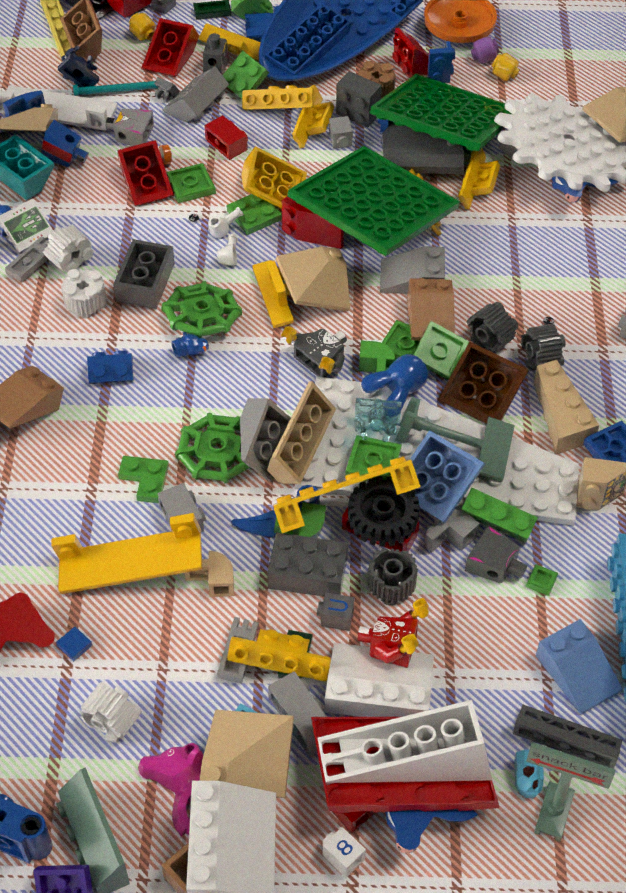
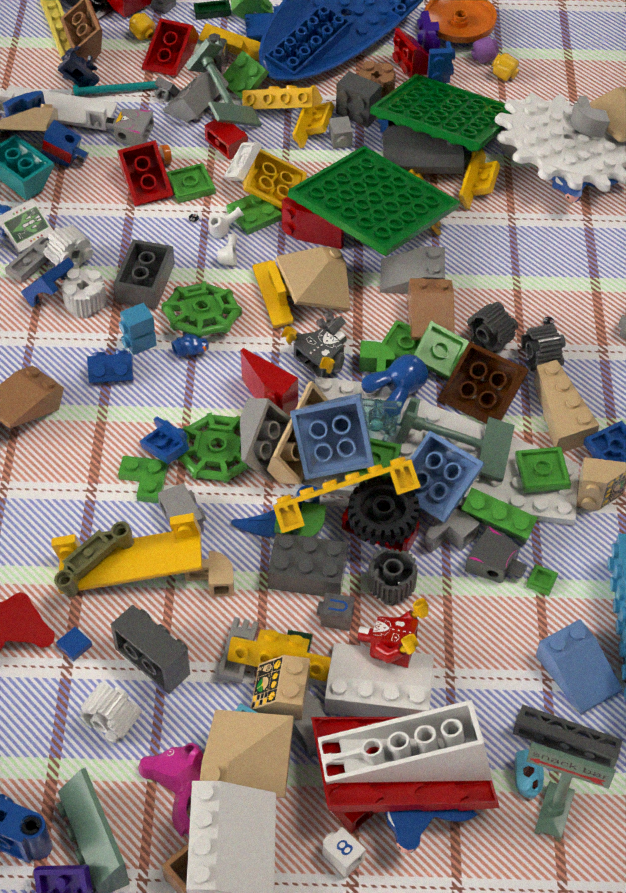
none -> blue piece [21,257,74,307]
none -> olive plate [54,521,134,597]
none -> dark grey brick [110,604,190,694]
none -> dark azure piece [119,302,157,355]
none -> blue bracket [139,416,189,464]
none -> sand green piece [186,38,262,127]
none -> white tile [224,142,262,181]
none -> red slope [240,348,298,416]
none -> tan slope [250,655,310,720]
none -> medium blue slope [290,393,374,480]
none -> flat silver tile [316,311,346,336]
none -> dark purple slope [416,11,440,54]
none -> bright green tile [515,447,571,493]
none -> light grey brick [570,95,610,138]

